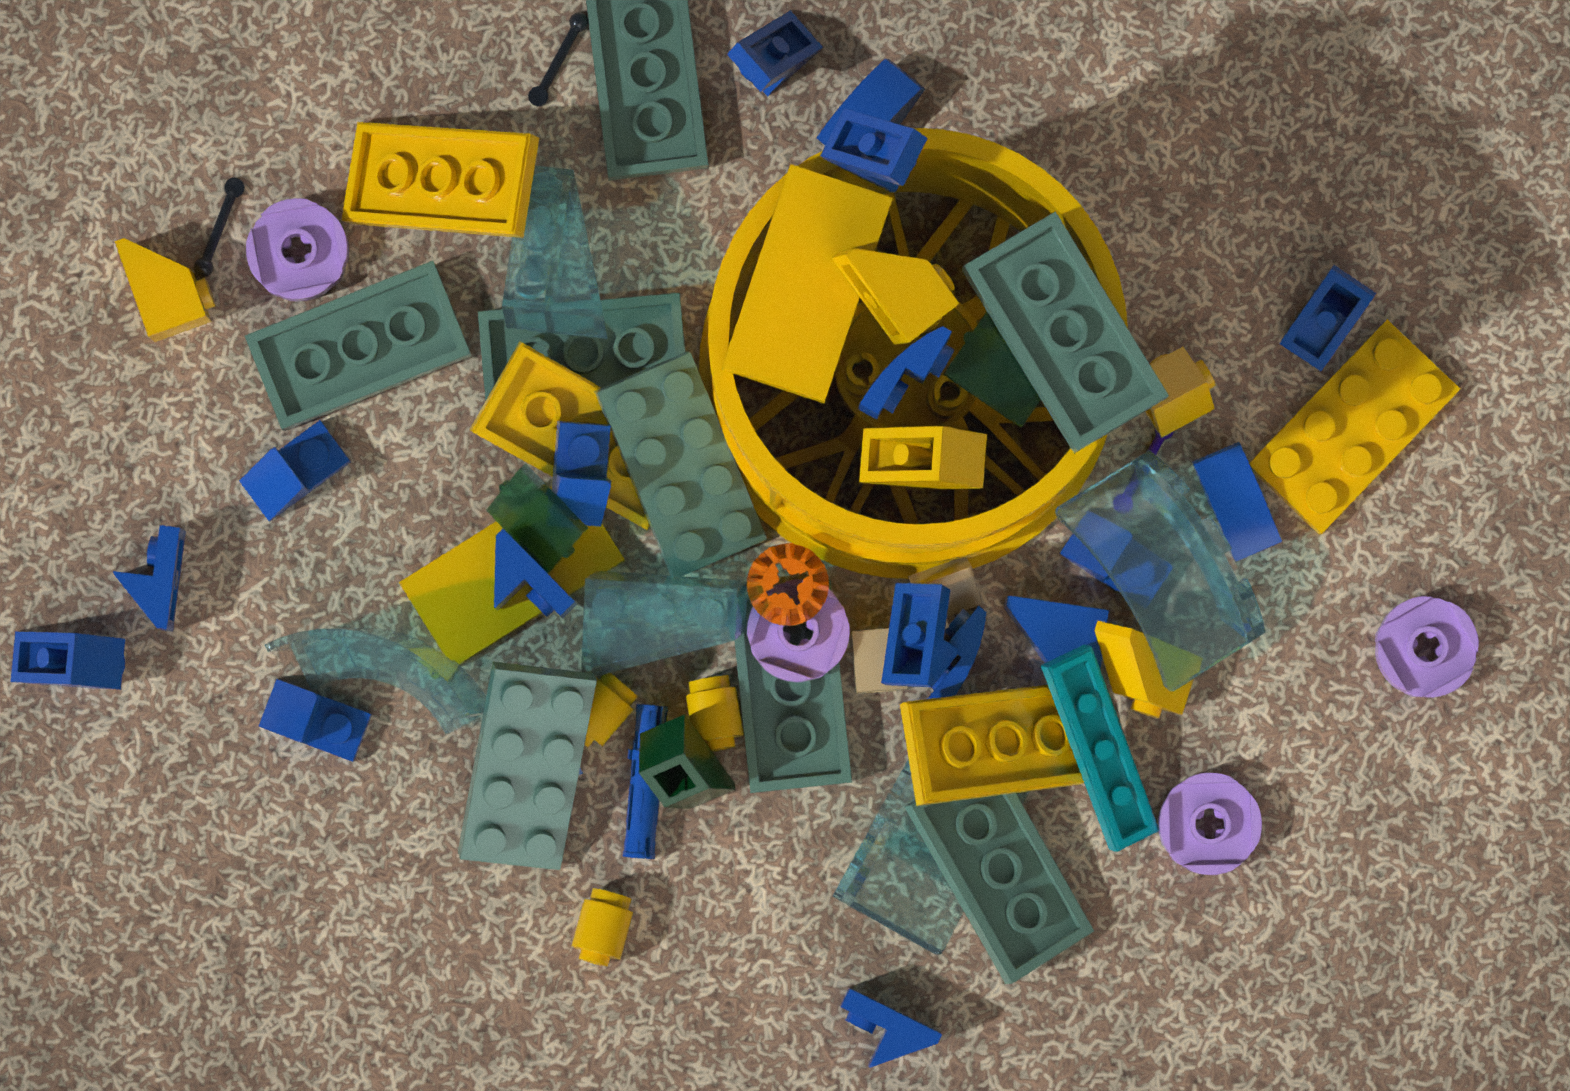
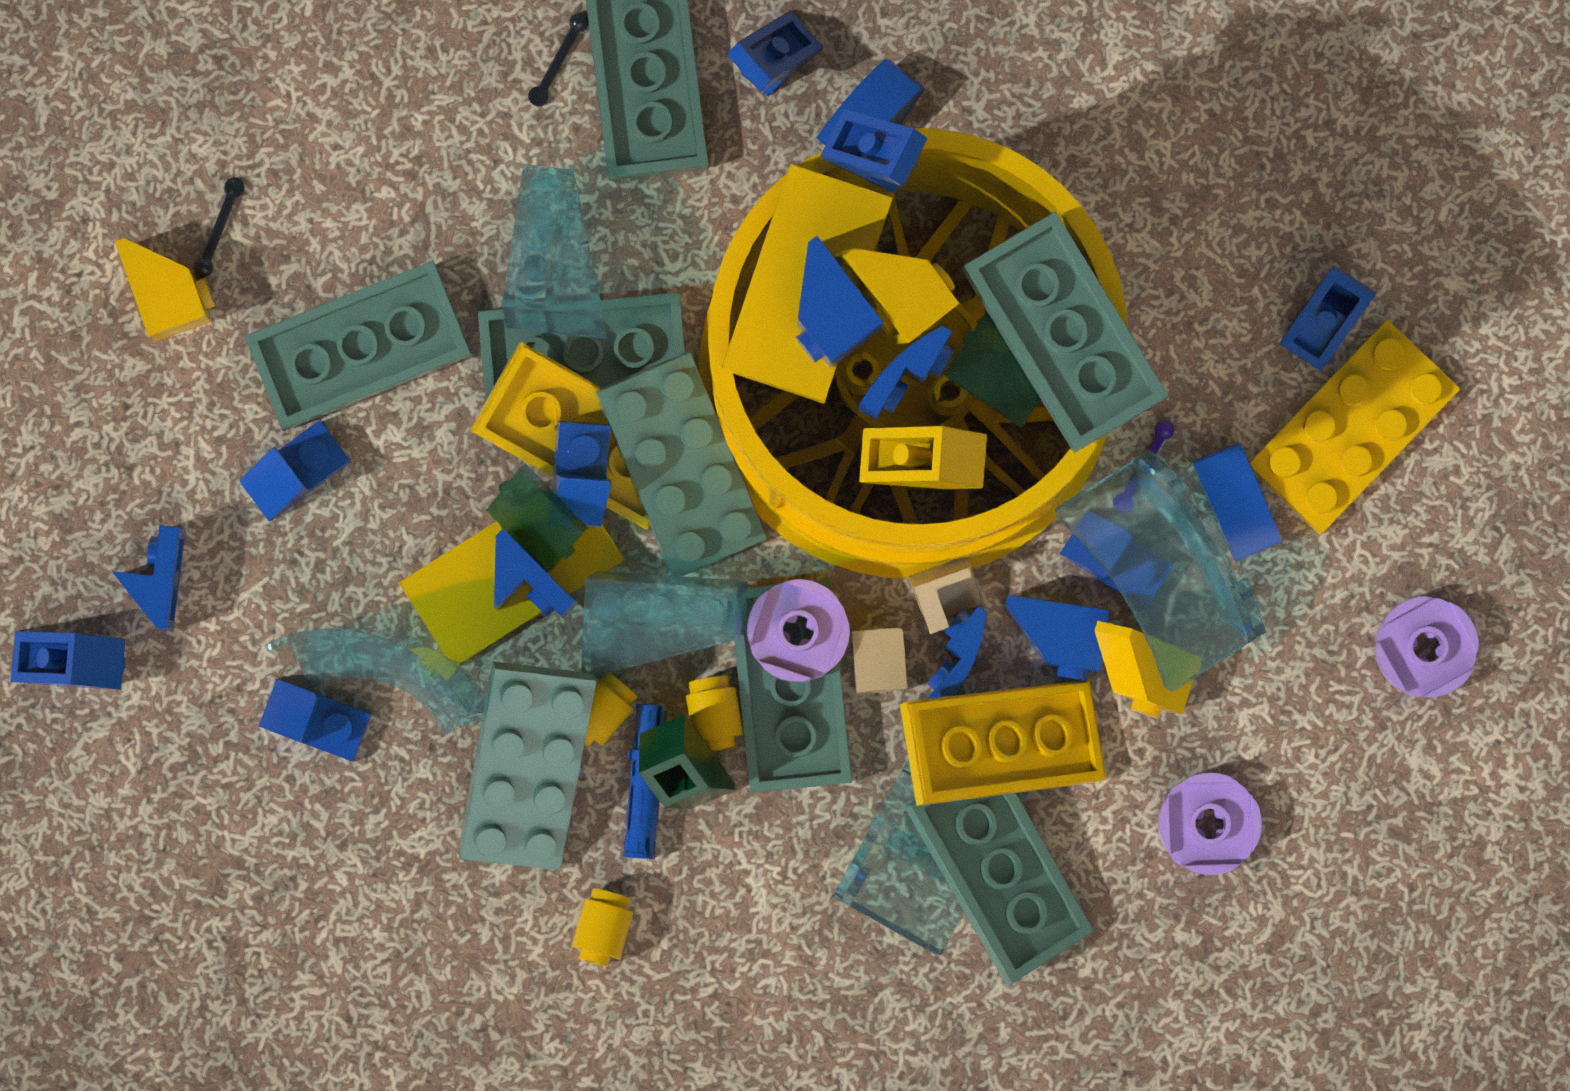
lavender plate [246,198,349,301] -> none
yellow tile [341,122,539,238] -> none
orange gear [747,543,829,626] -> none
blue slope [840,988,942,1068] -> none
blue slope [881,583,958,687] -> none
teal tile [1041,644,1159,852] -> none
yellow brick [1145,347,1216,438] -> none
none -> blue slope [796,236,883,368]

